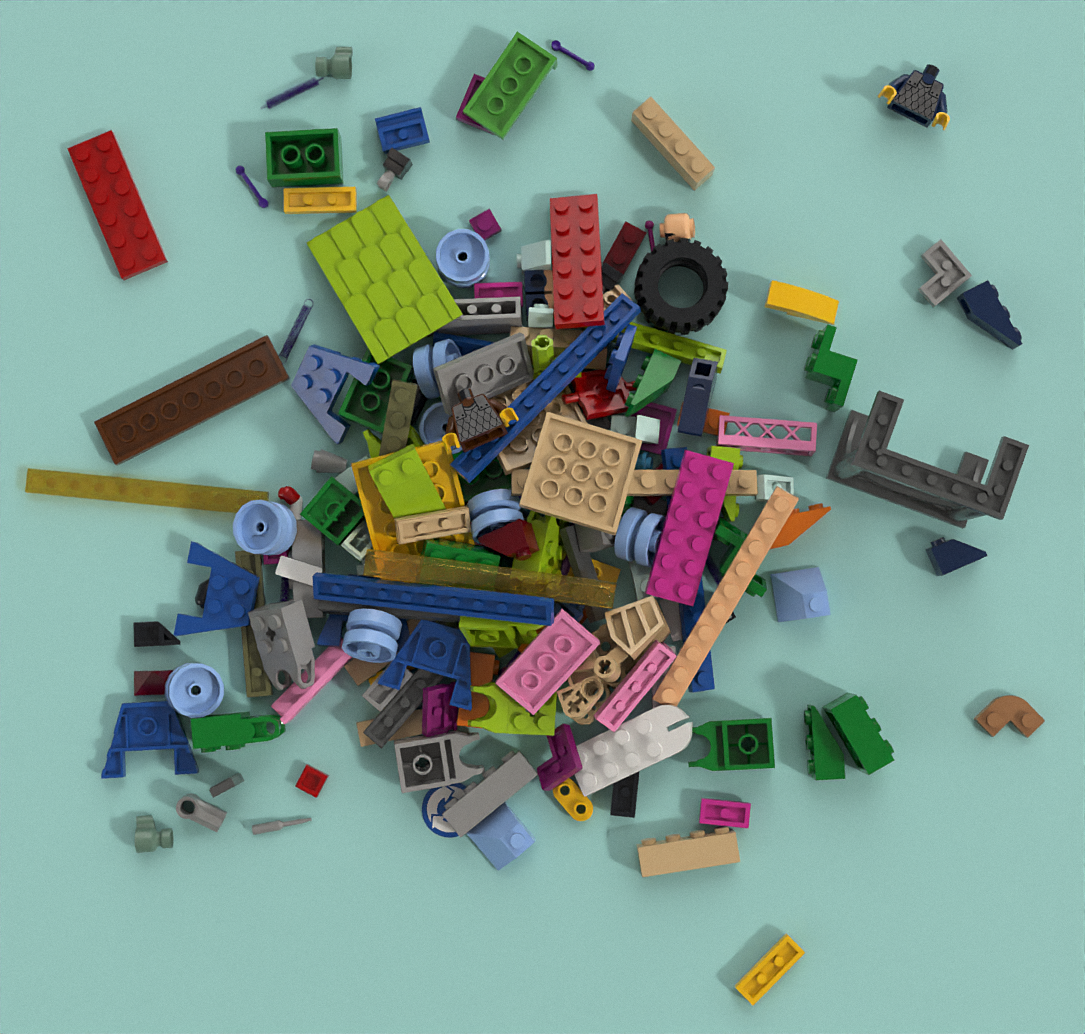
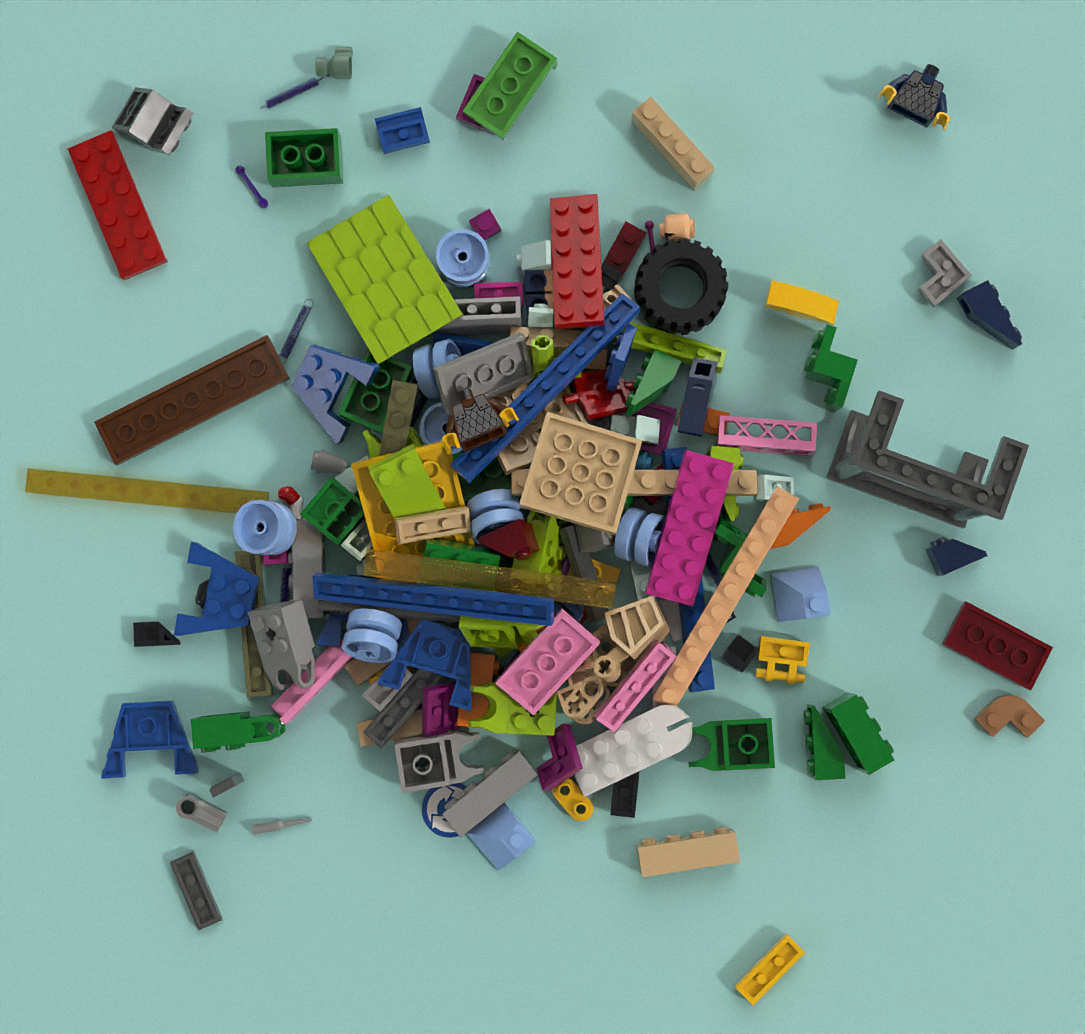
dark red slope [134,670,173,696] -> none
sand green piece [135,815,173,853] -> none
light blue wheel [165,663,224,718] -> none
white sticker [275,556,322,586] -> none
yellow plate [283,187,357,214] -> none
red tile [295,764,329,798] -> none
black piece [377,148,413,192] -> none
dark purple hinge [551,40,595,71] -> none
dark pink plate [699,798,751,828] -> none
none -> dark grey bracket [112,87,193,155]
none -> dark grey tile [170,851,223,930]
none -> black panel [721,635,760,673]
none -> yellow plate [755,636,810,685]
none -> dark red plate [942,601,1053,691]

